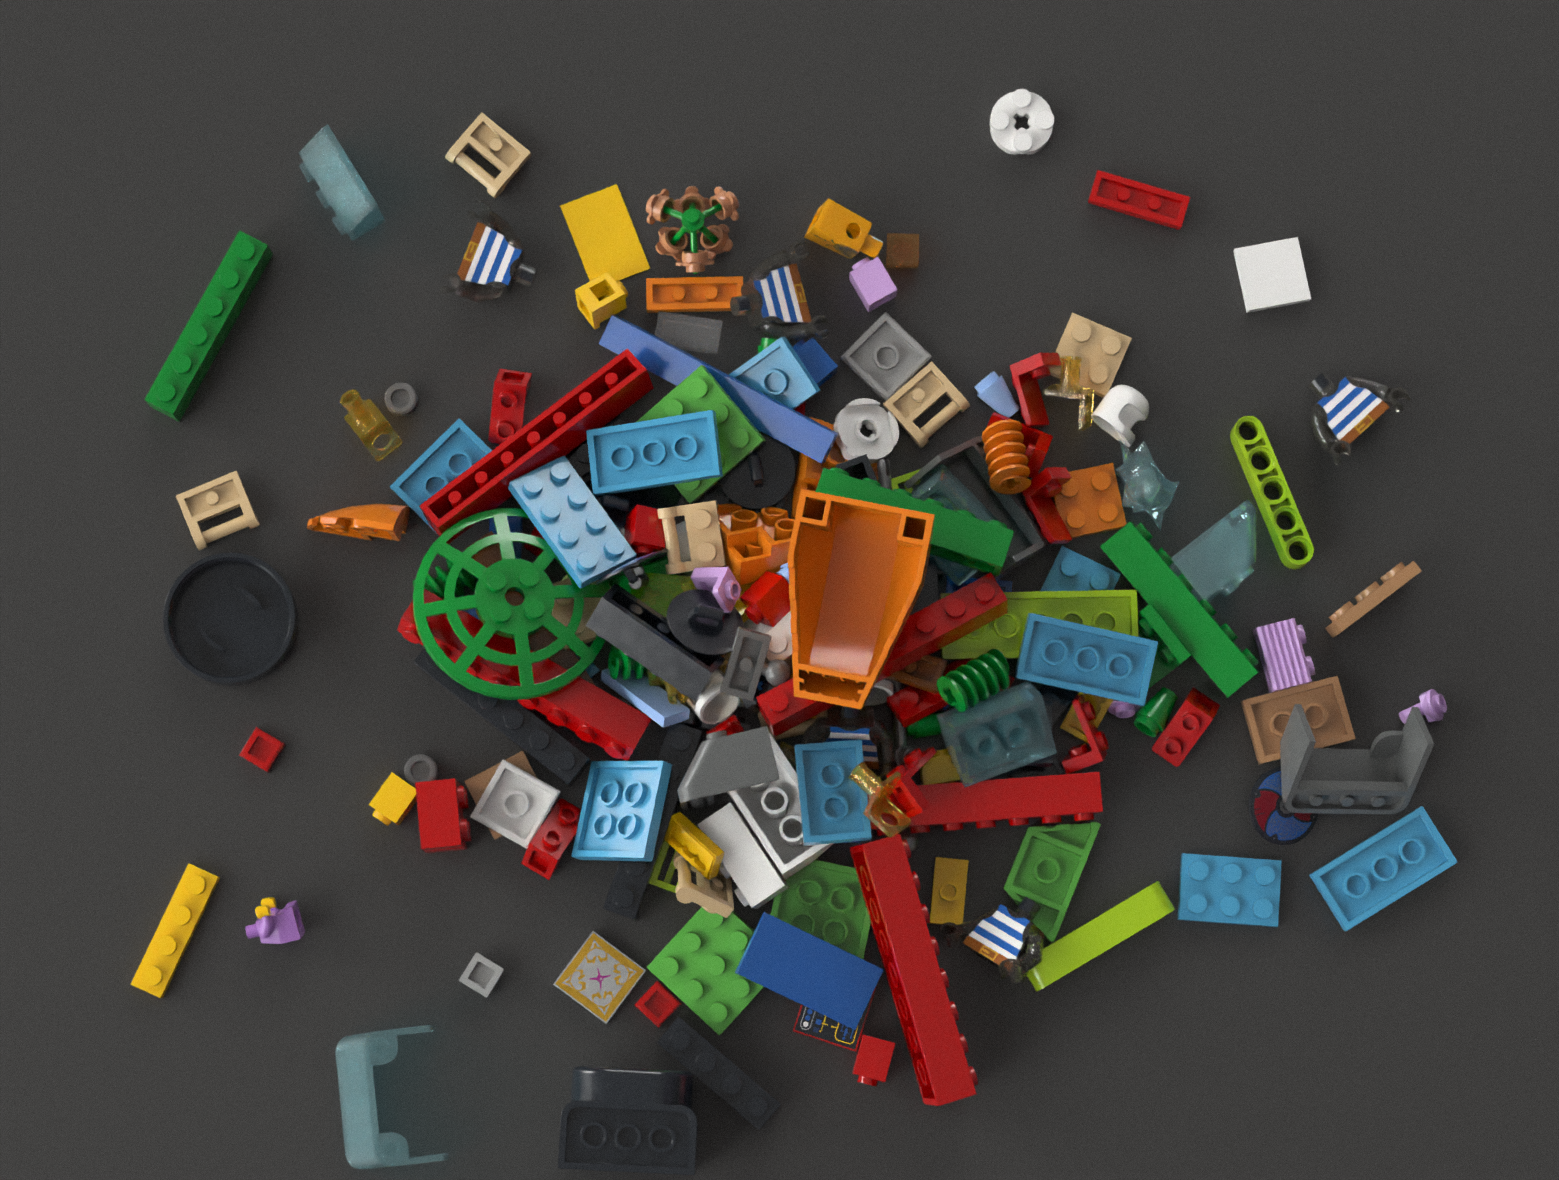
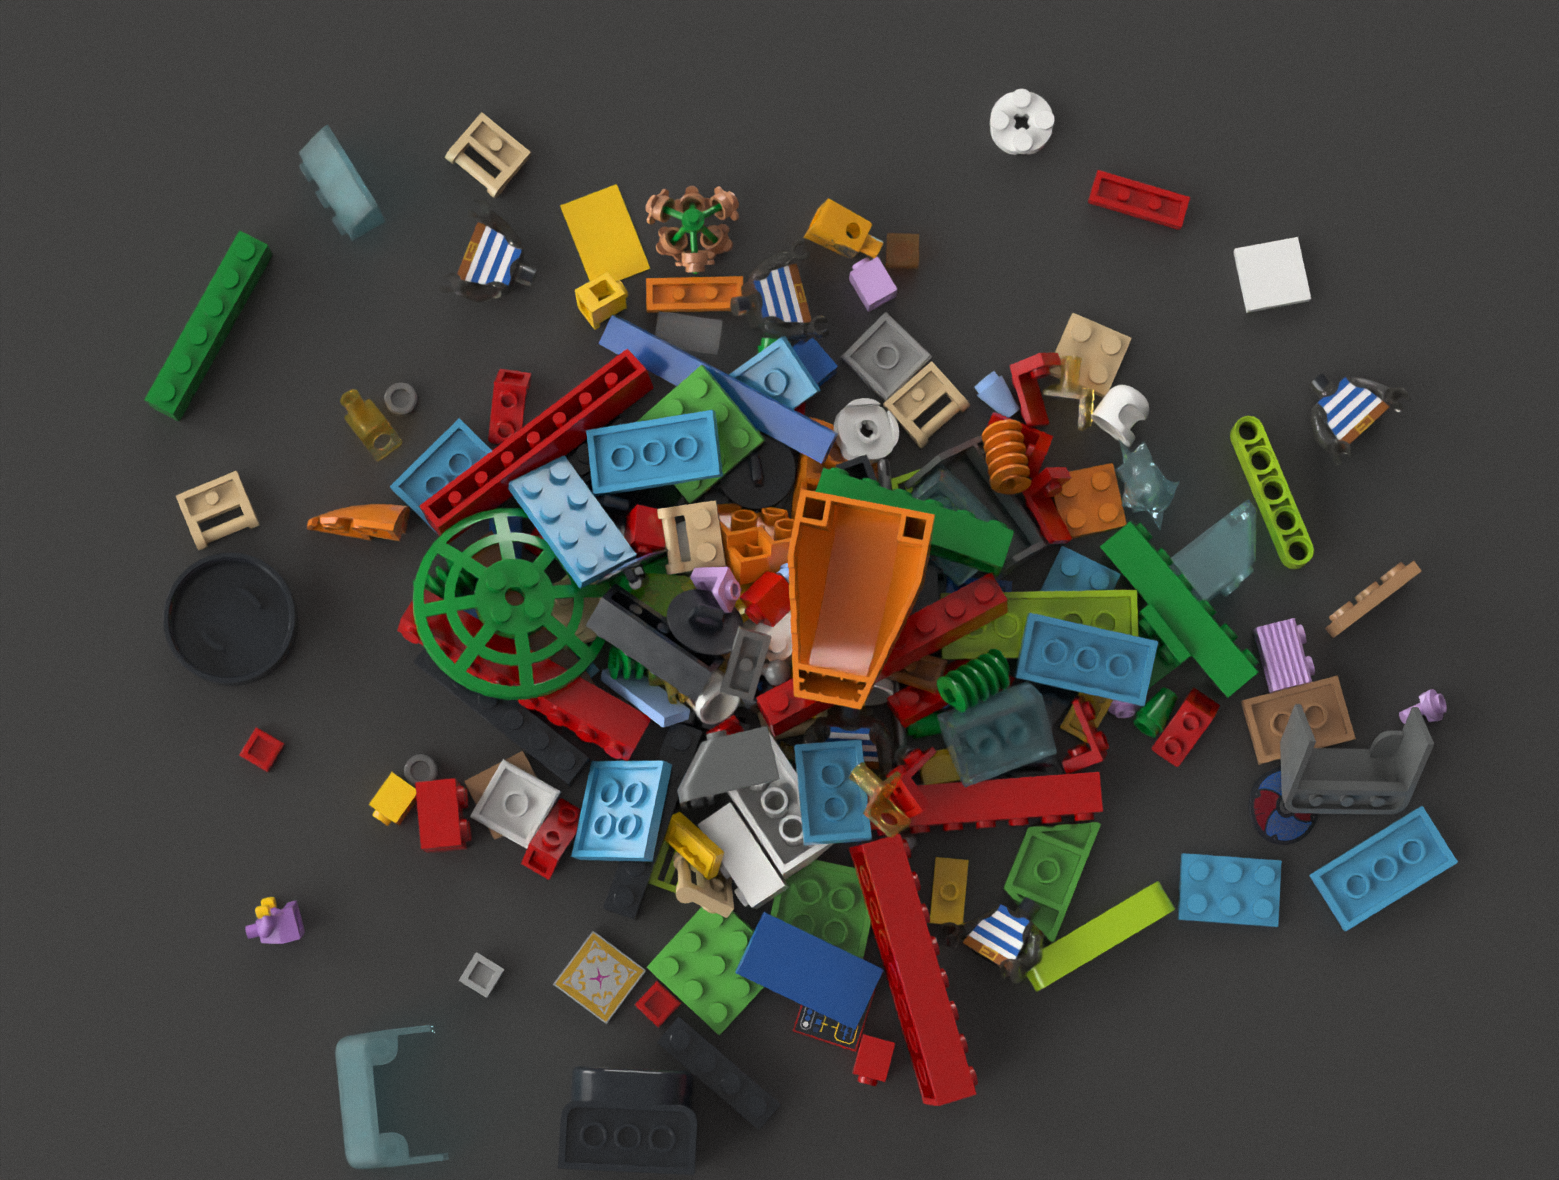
yellow plate [131,863,220,998] -> none

